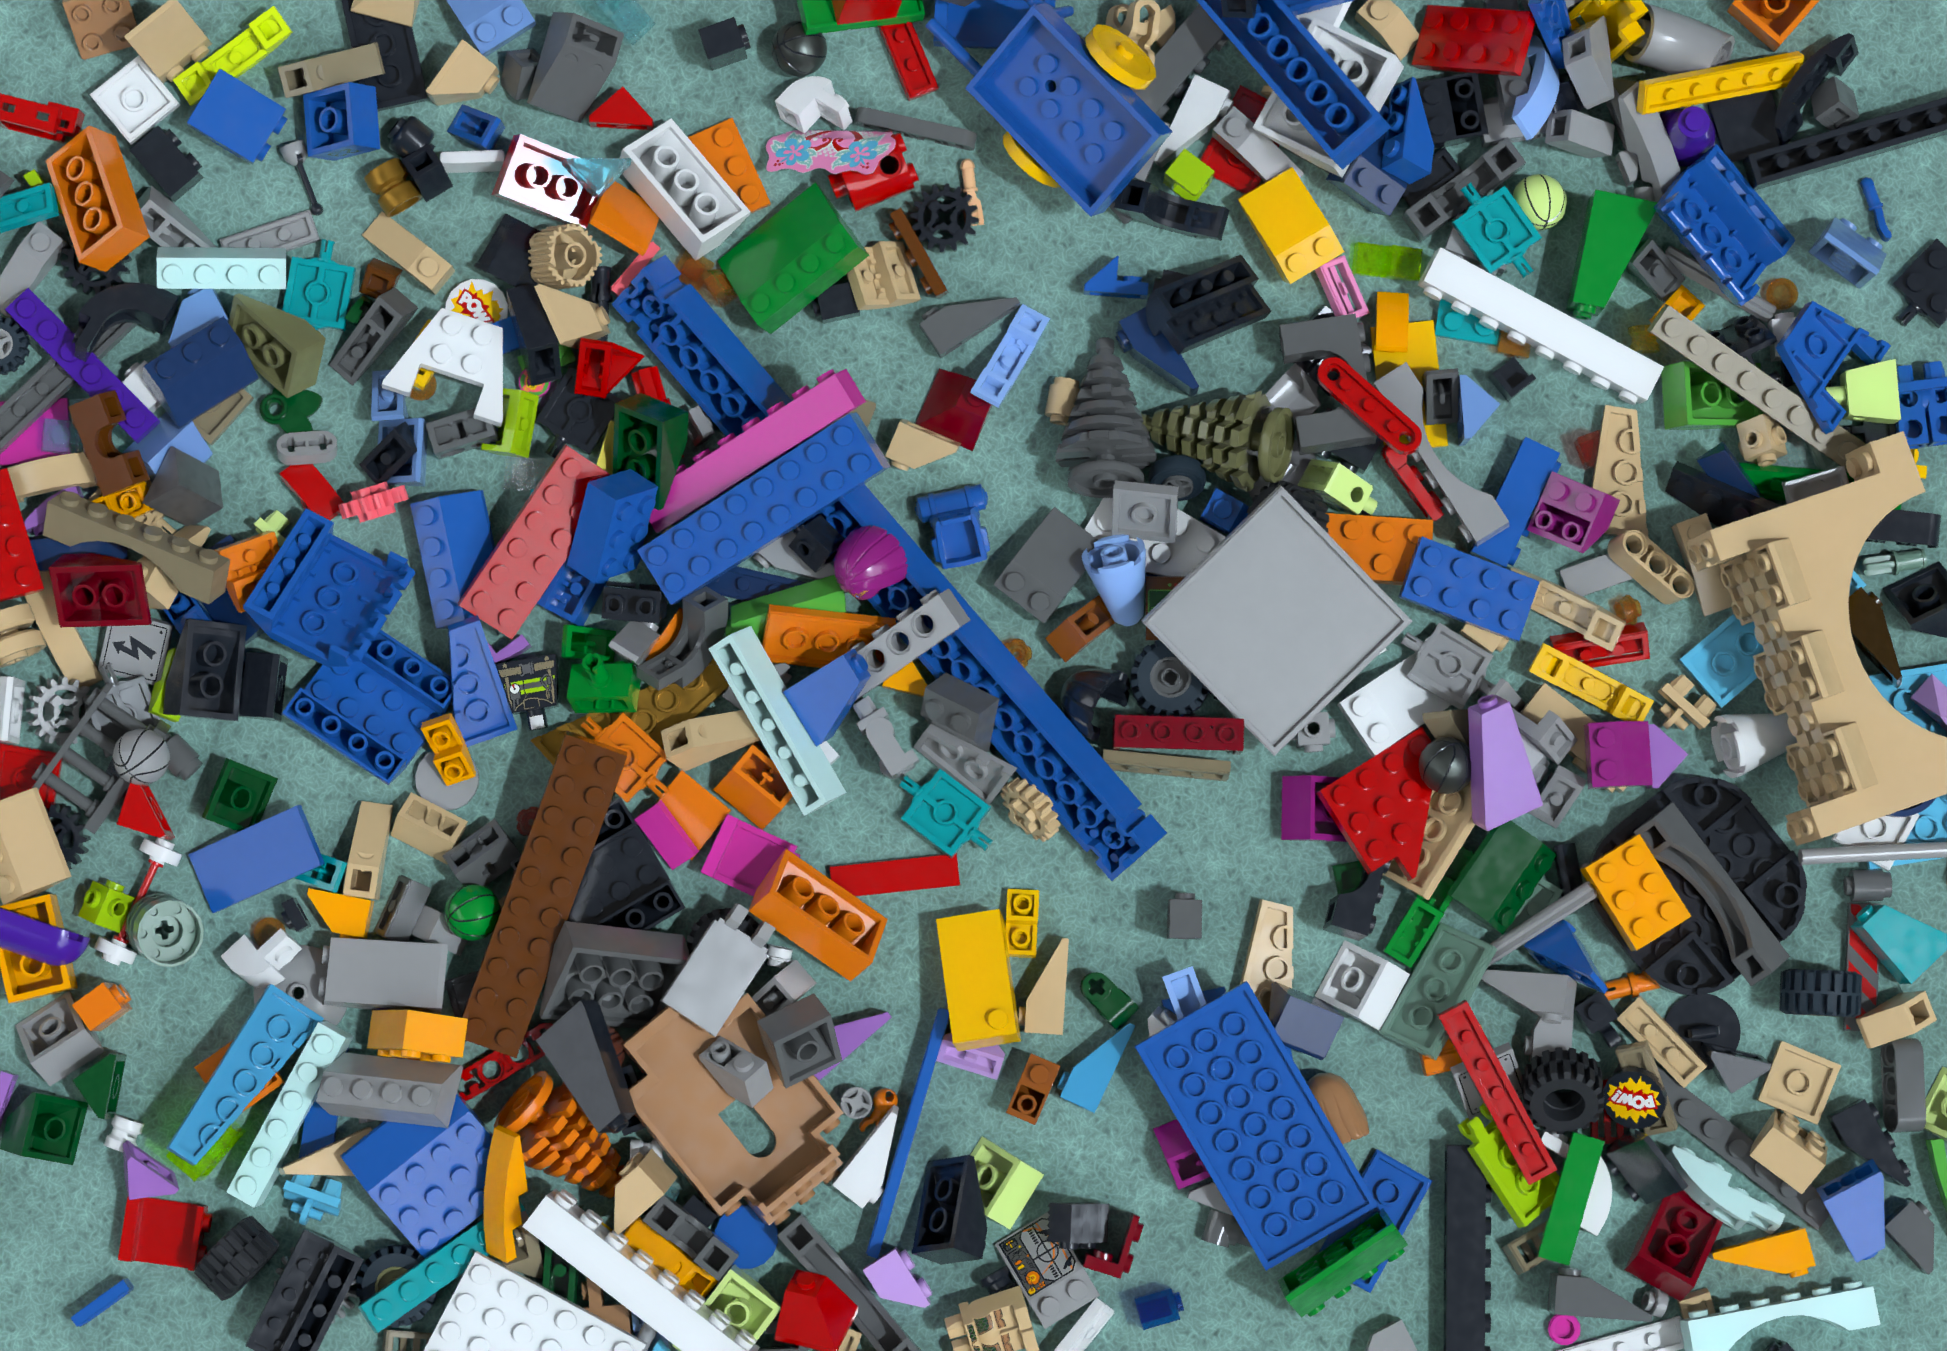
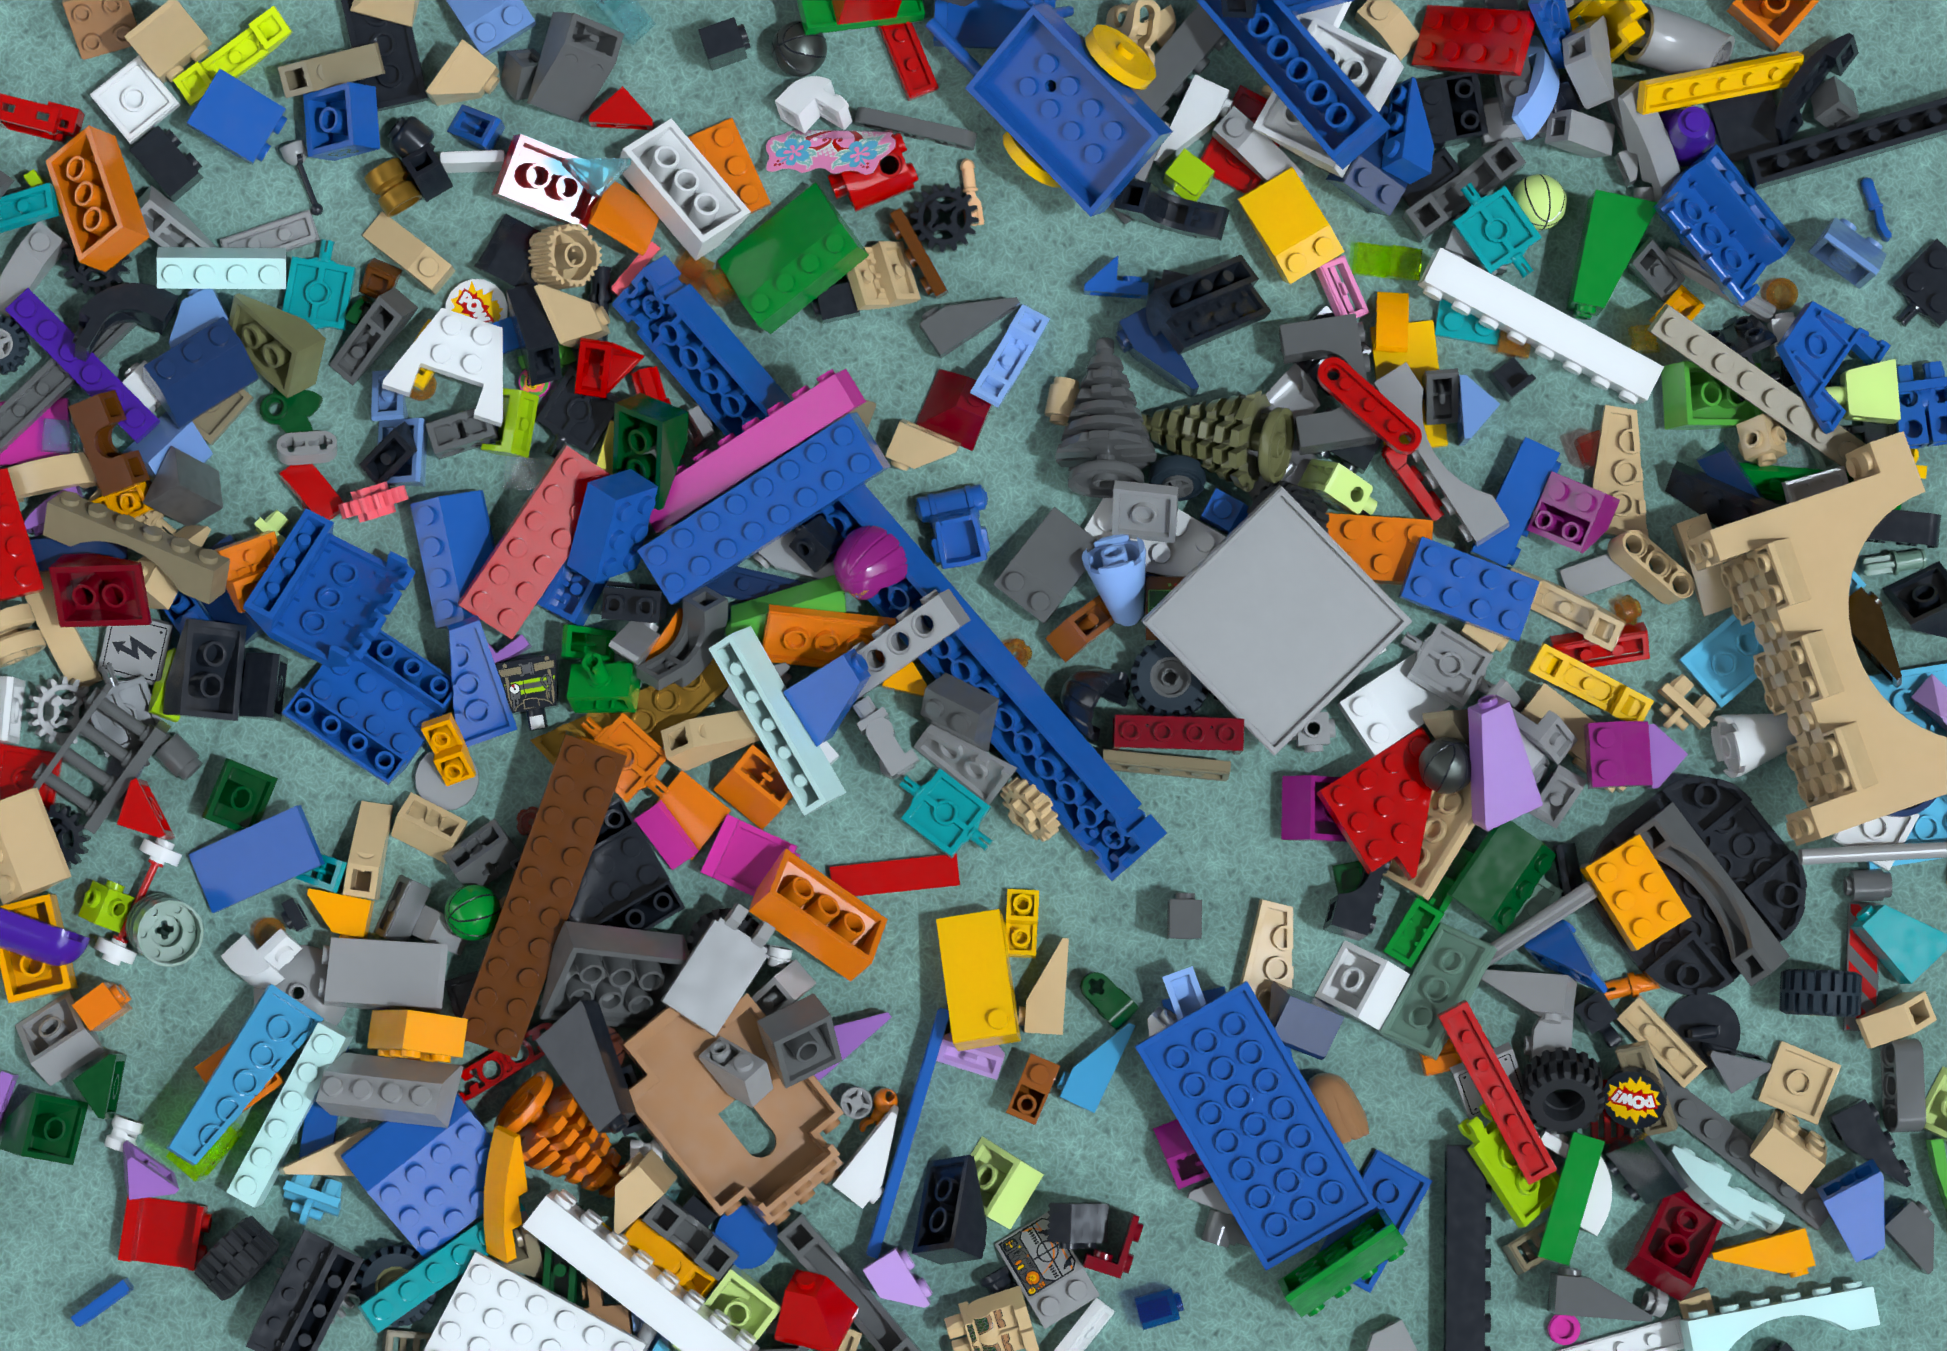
light grey piece [112,728,170,785] -> none

